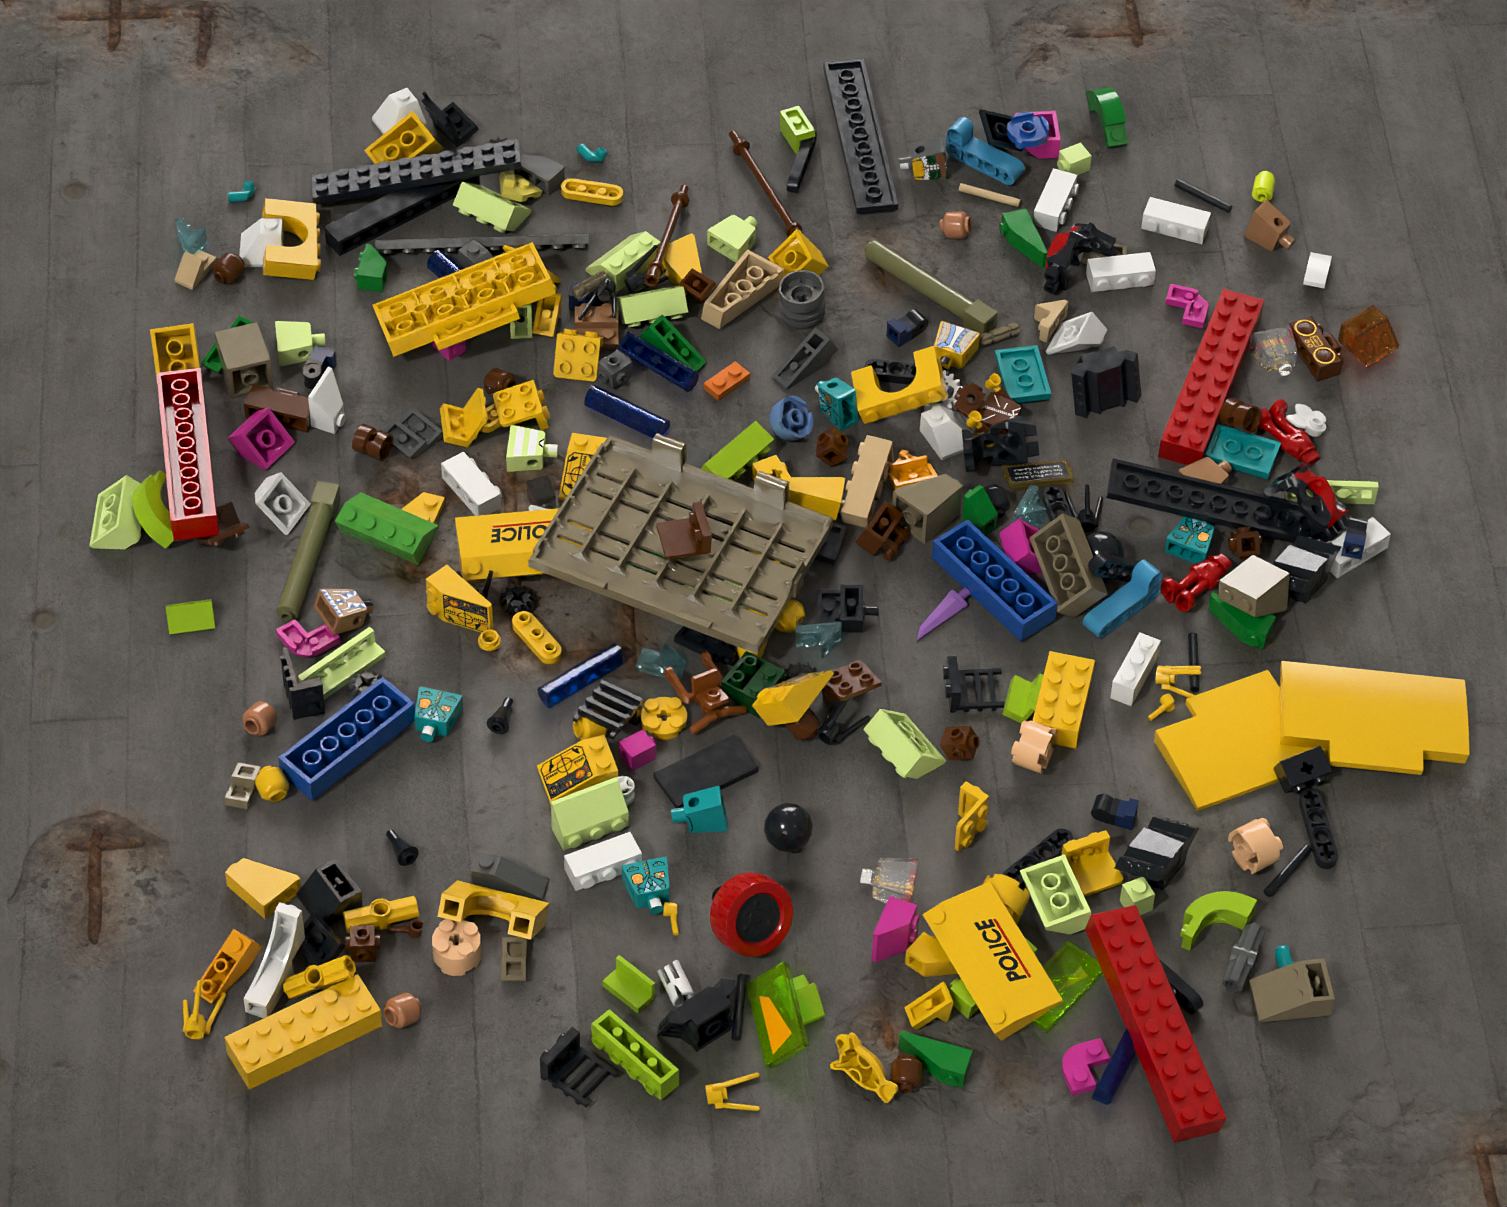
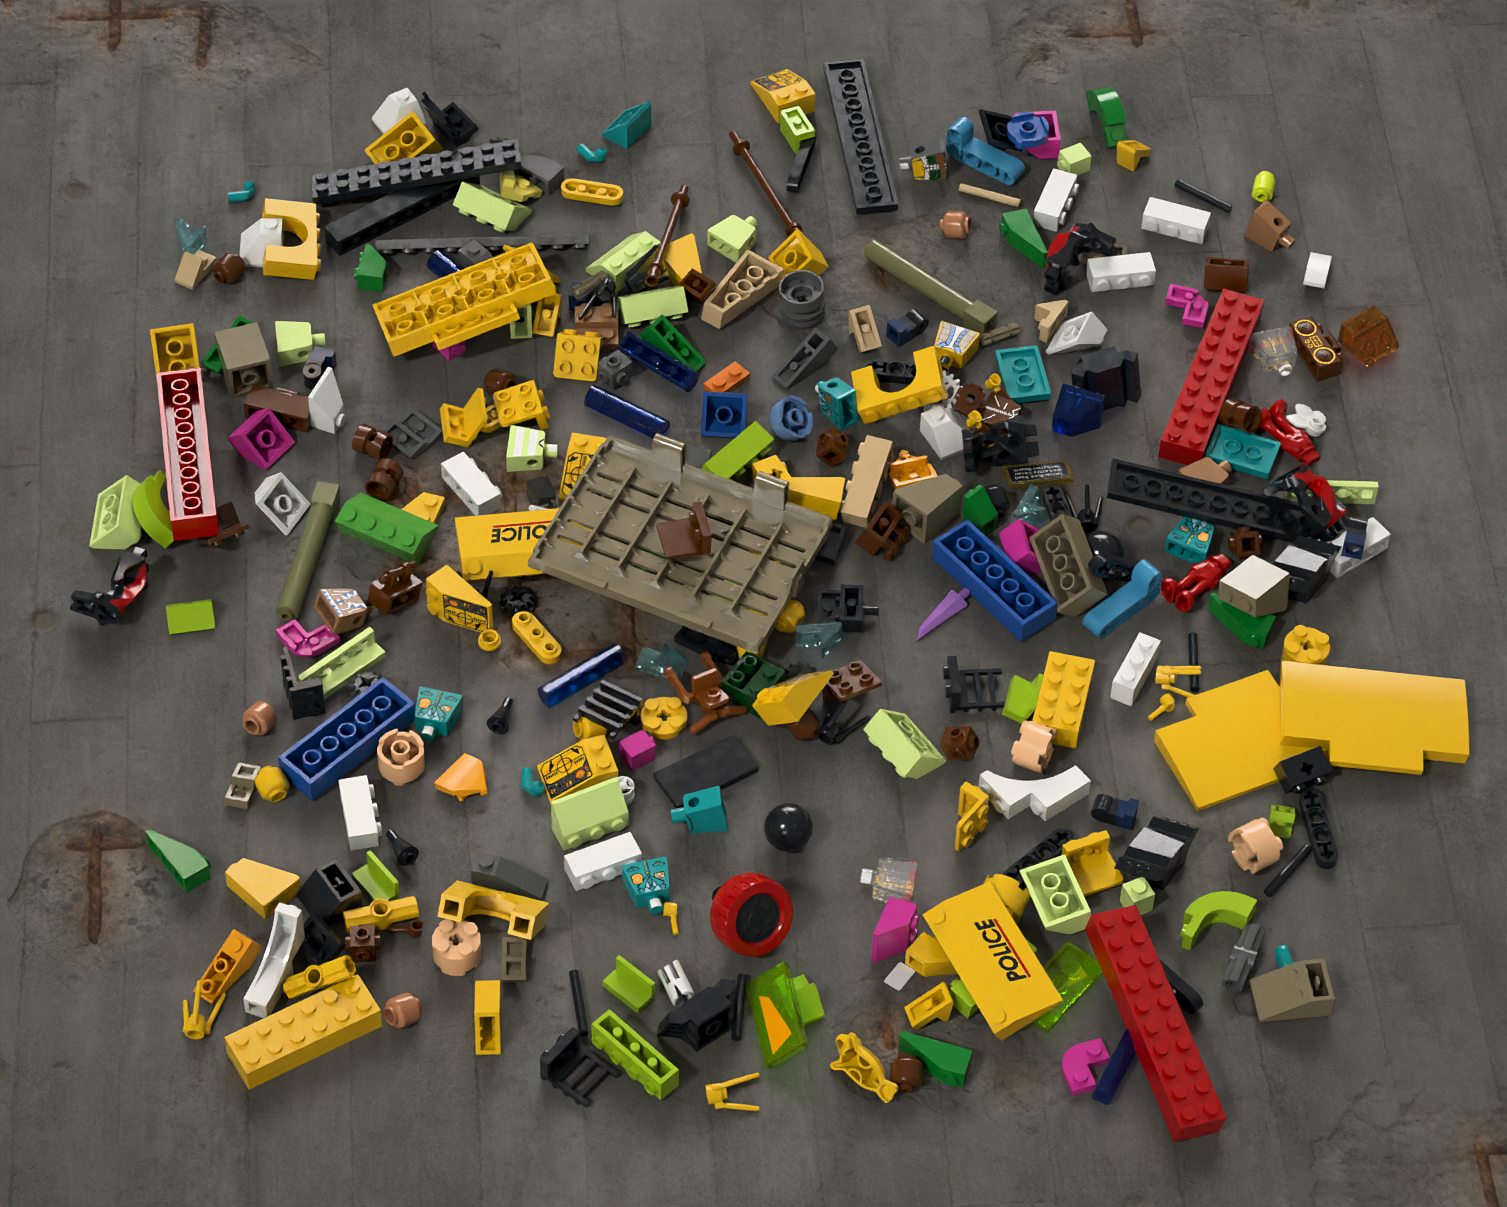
none -> black hips [70,547,149,626]
none -> slope [145,829,211,893]
none -> white brick [339,775,382,851]
none -> lime panel [352,850,400,902]
none -> reddish brown wheel [365,458,404,501]
none -> reddish brown brick [367,561,423,615]
none -> light nougat brick [377,729,425,786]
none -> light orange slope [434,753,488,802]
none -> yellow slope [474,980,501,1055]
none -> teal arm [521,767,545,797]
none -> black bar [569,970,589,1036]
none -> teal slope [601,101,651,149]
none -> blue slope [701,391,748,438]
none -> yellow slope [751,69,815,123]
none -> tan slope [849,305,882,353]
none -> white sticker [884,962,915,991]
none -> white arch [979,765,1091,821]
none -> clear blue slope [1051,383,1105,437]
none -> yellow slope [1117,140,1152,171]
none -> reddish brown brick [1204,257,1249,293]
none -> lime slope [1268,804,1295,838]
none -> yellow brick [1281,625,1330,666]

